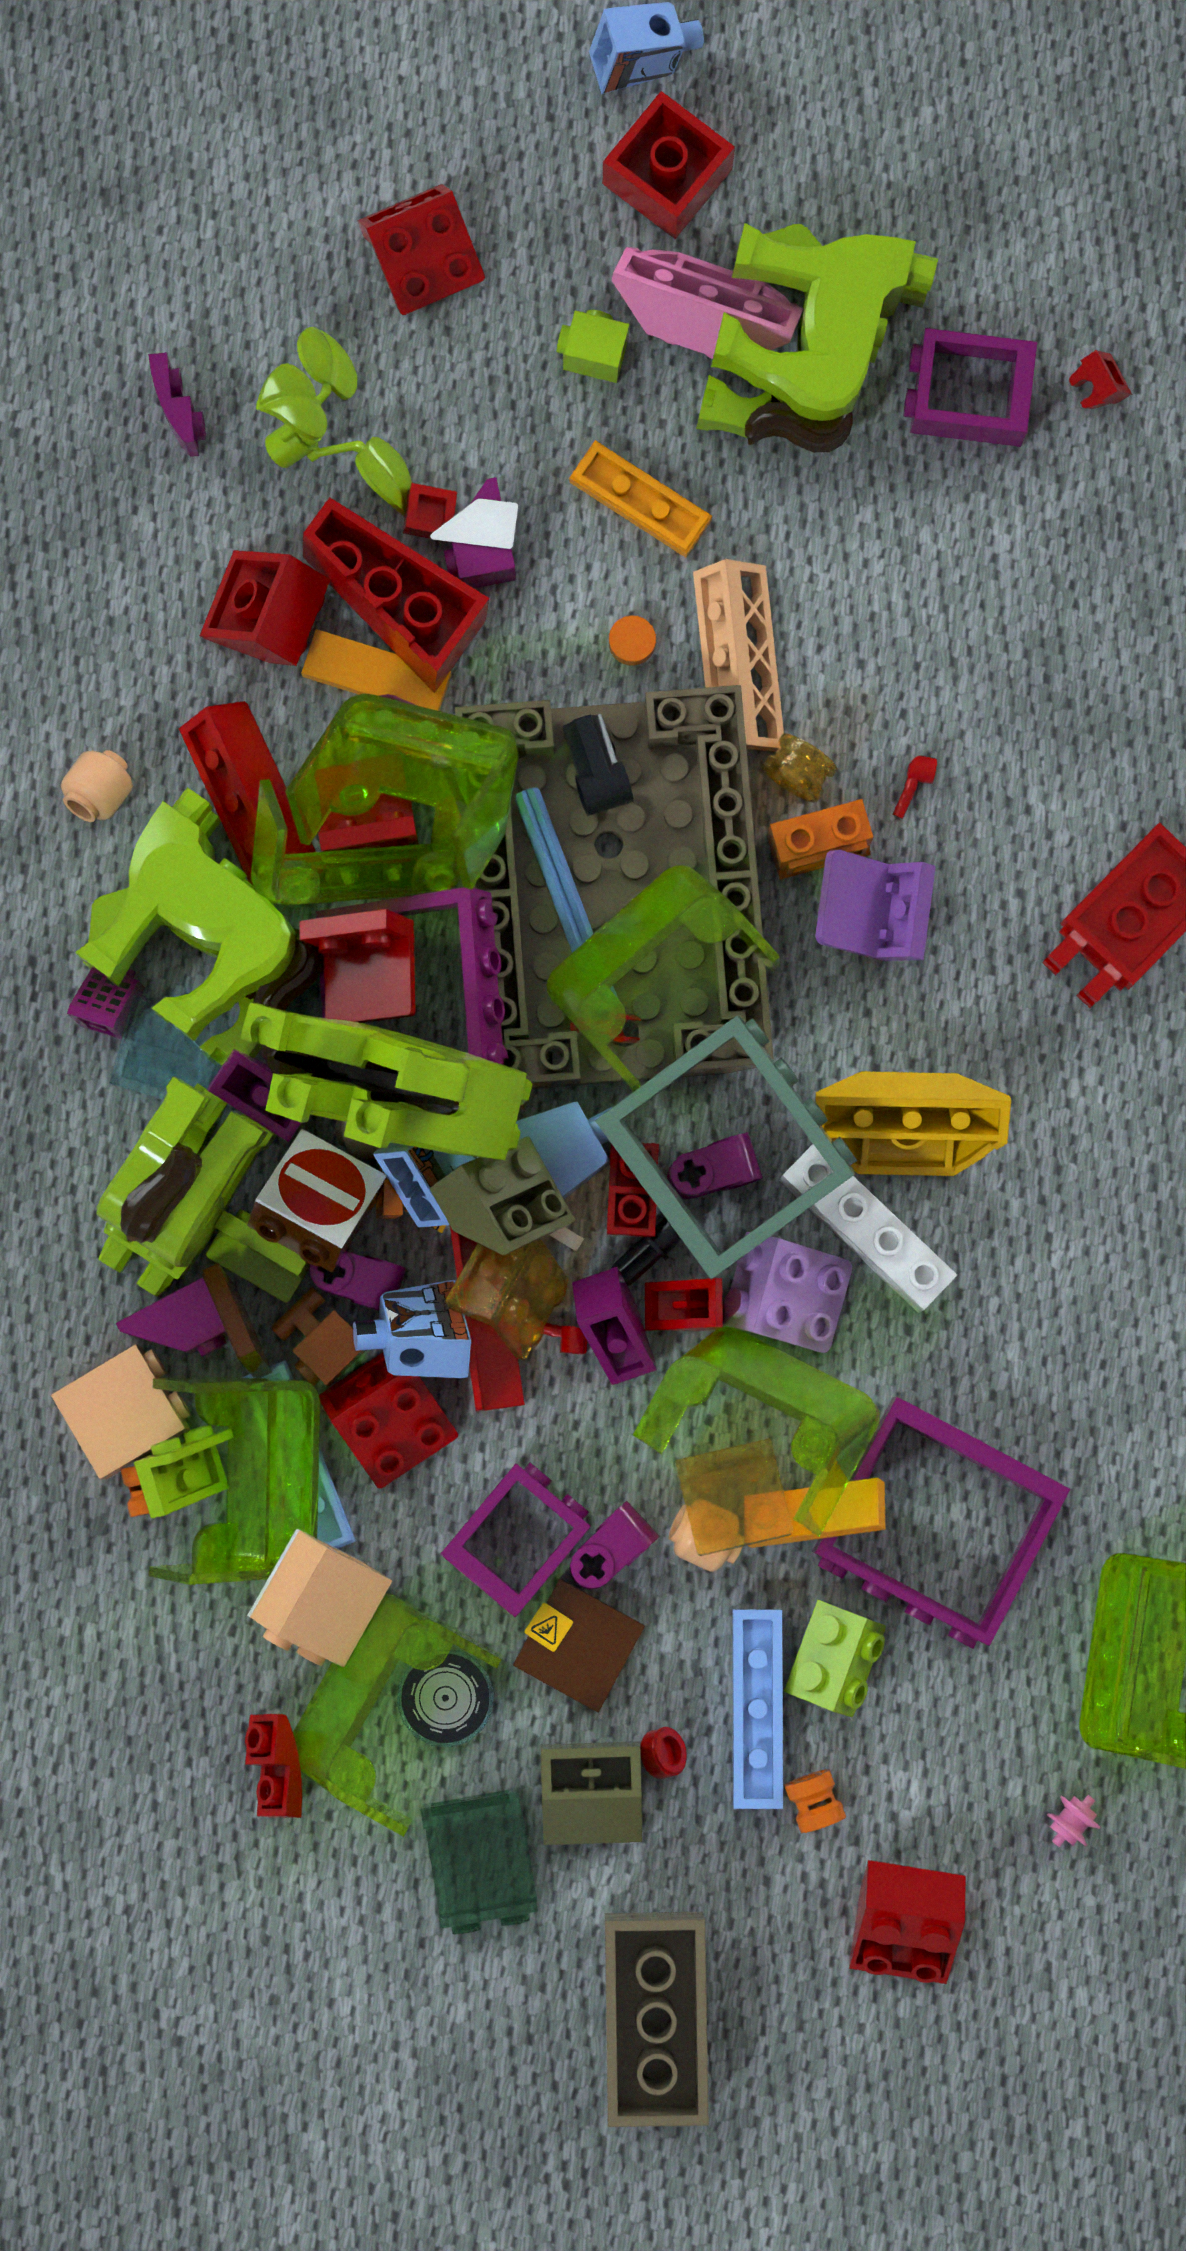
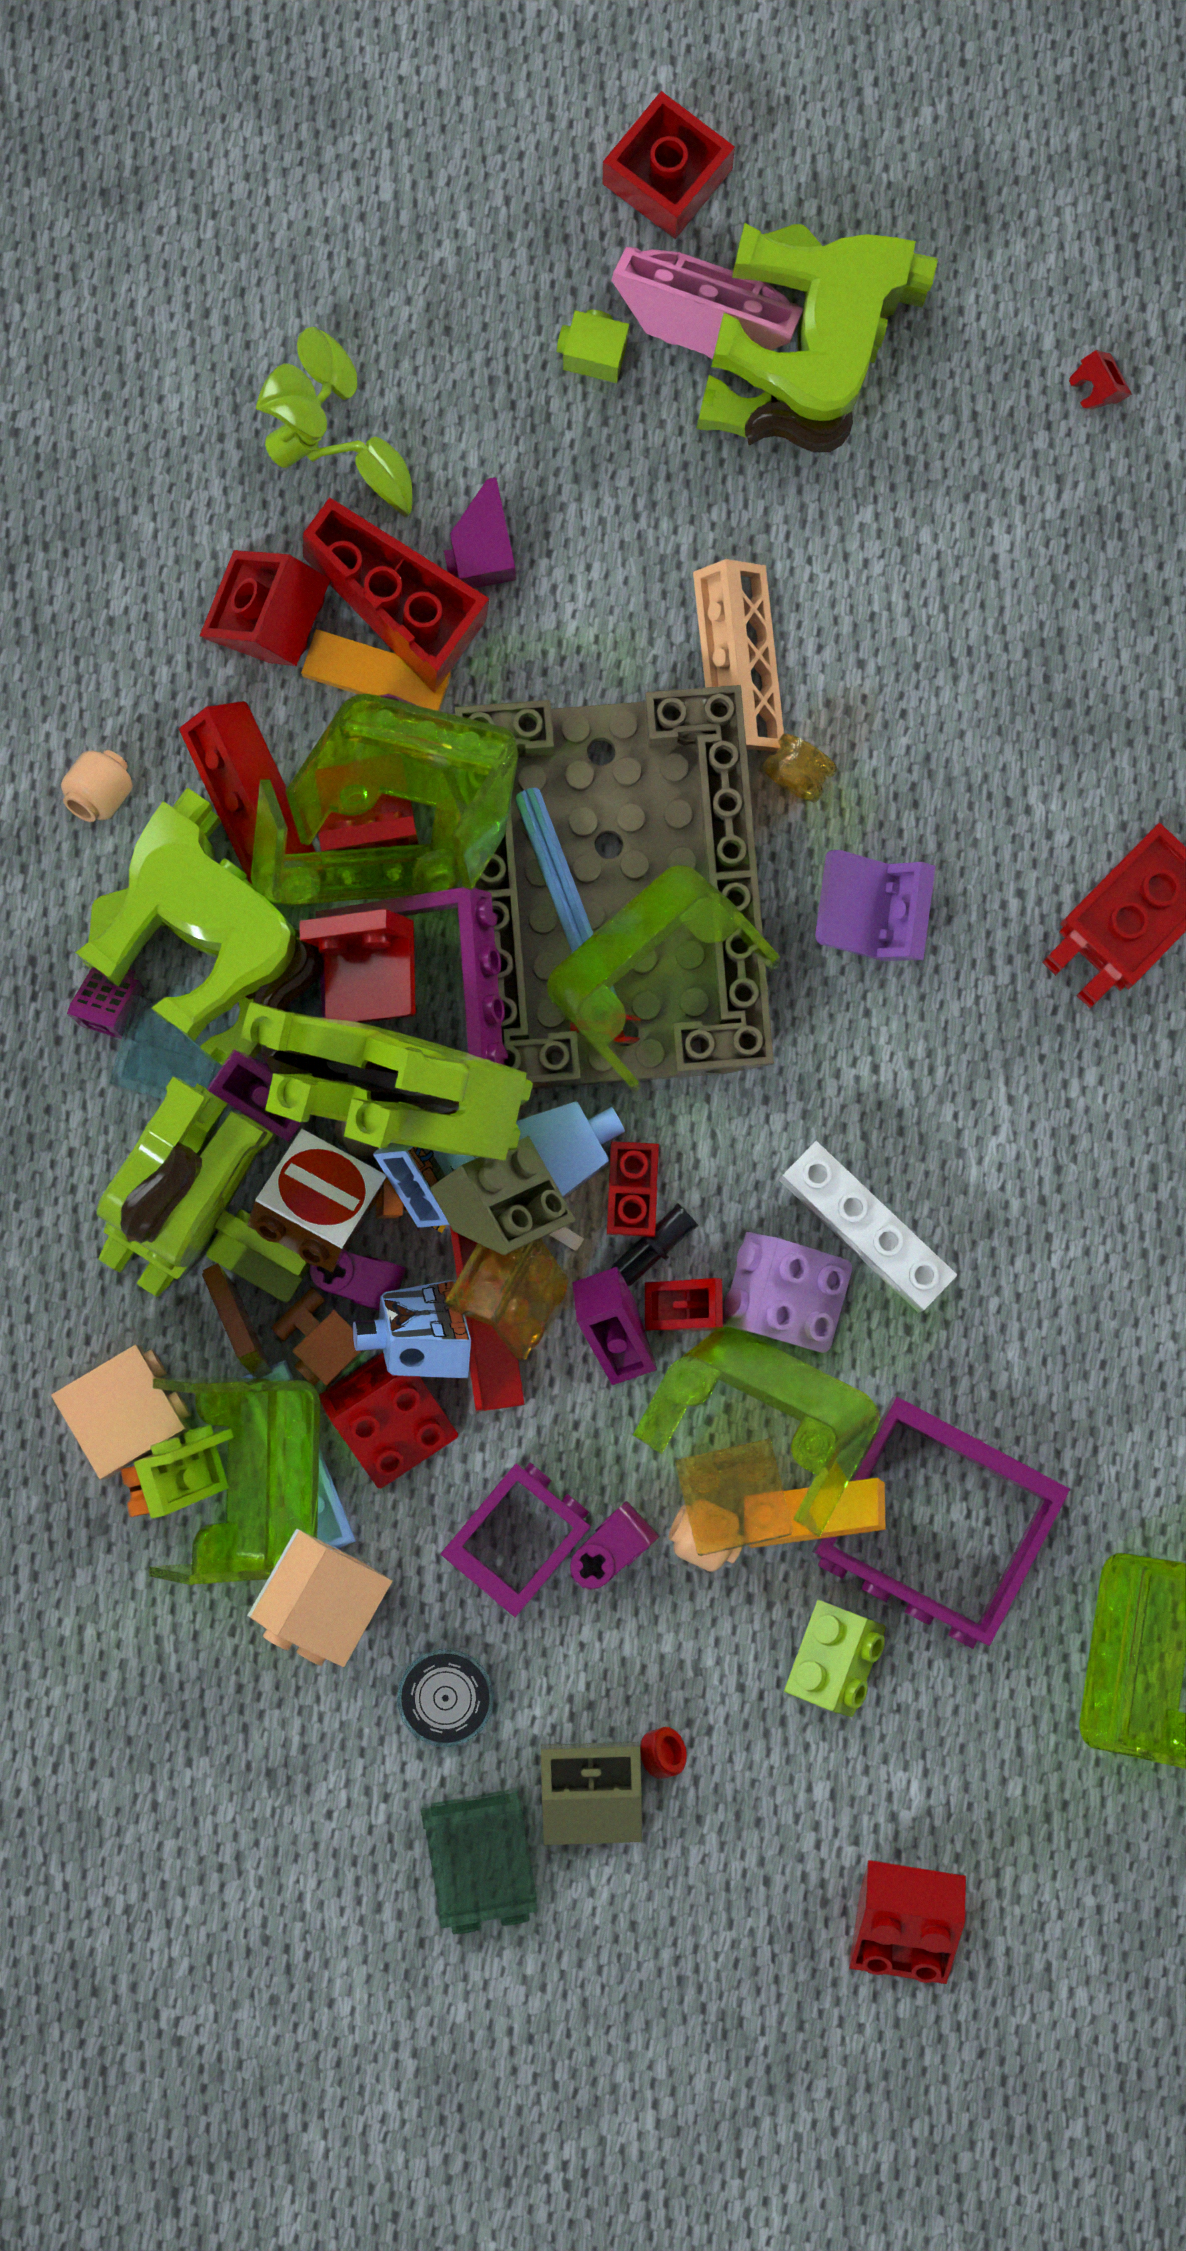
magenta slope [116,1278,228,1357] -> none
magenta slope [148,352,206,457] -> none
red slope [245,1714,302,1818] -> none
clear neon green windscreen [293,1593,503,1837] -> none
red bracket [357,184,485,315] -> none
red plate [402,483,457,542] -> none
white sticker [430,499,518,549] -> none
reddish brown tile [513,1578,645,1713] -> none
red hand [522,1316,587,1354] -> none
yellow sticker [524,1602,573,1652] -> none
black piece [562,714,634,816] -> none
light orange tile [569,440,712,558] -> none
light blue torso [589,2,704,94] -> none
sand green window [595,1015,857,1279] -> none
dark tan brick [604,1912,709,2127] -> none
orange tile [609,615,656,666] -> none
magenta piece [666,1132,763,1200] -> none
light blue plate [732,1609,783,1809] -> none
orange window [767,799,874,880] -> none
orange wheel [784,1769,846,1833] -> none
yellow wedge [815,1071,1011,1176] -> none
red hand [892,756,937,819] -> none
magenta window [903,328,1037,447] -> none
bright pink wheel [1047,1795,1101,1847] -> none

